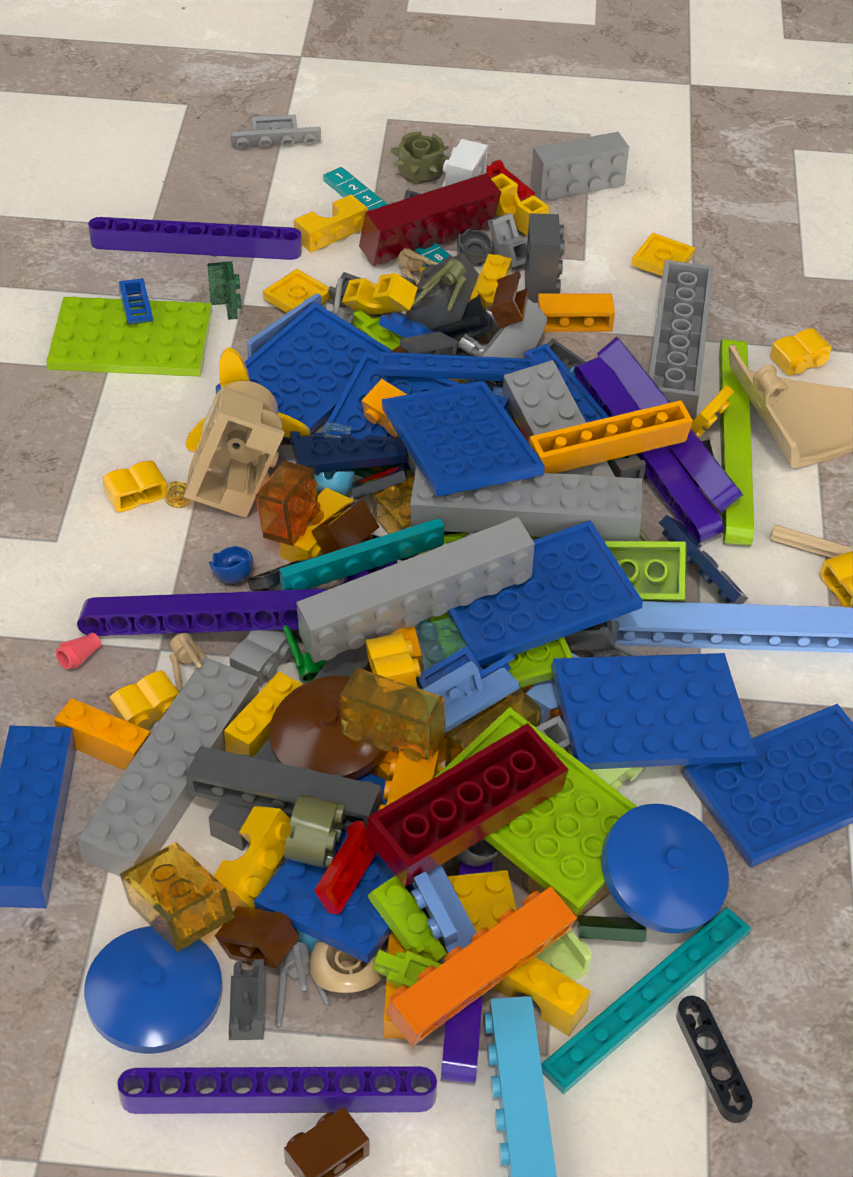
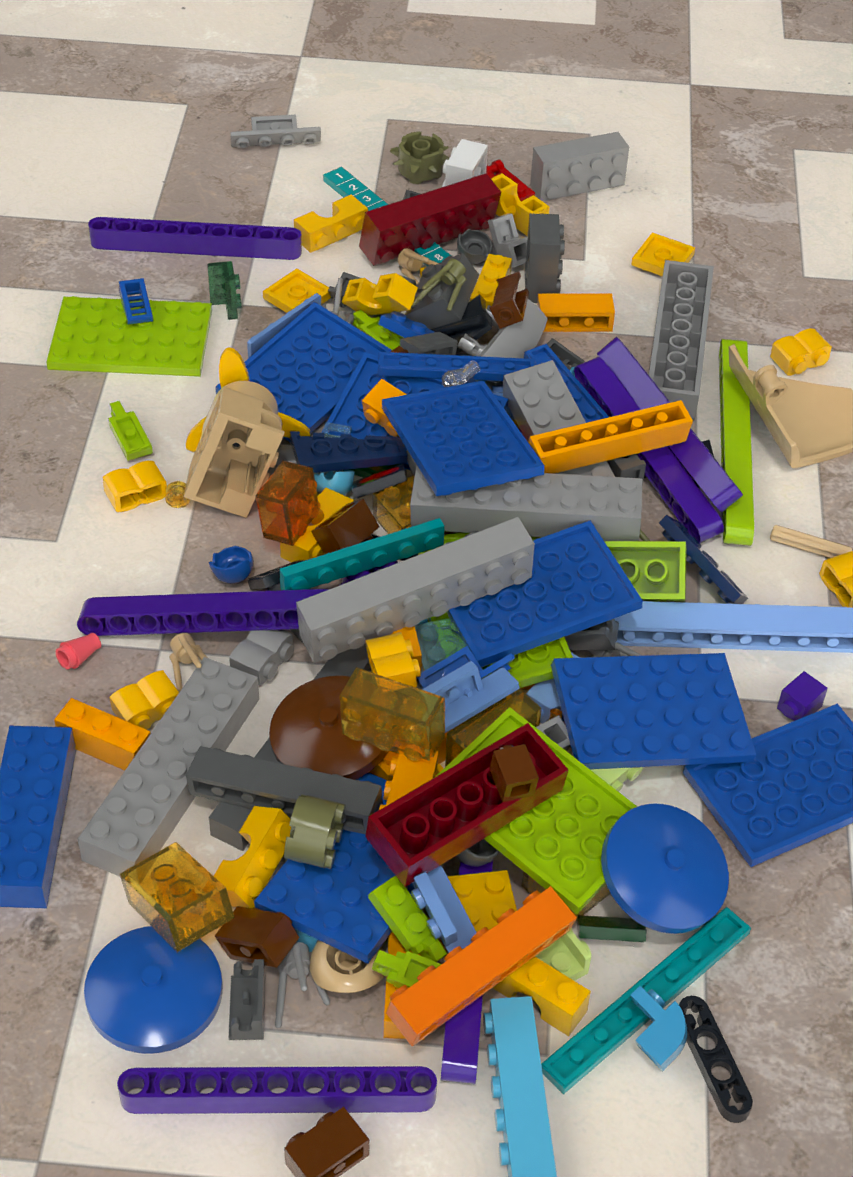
yellow arch [224,671,303,757] -> none
green plant [283,625,327,683] -> none
red plate [314,821,377,914] -> none
yellow plate [691,385,734,438] -> none
none -> lime hinge [108,401,153,461]
none -> clear arm [442,360,480,387]
none -> reddish brown brick [489,744,539,802]
none -> dark azure brick [630,986,687,1072]
none -> dark purple brick [777,671,828,721]

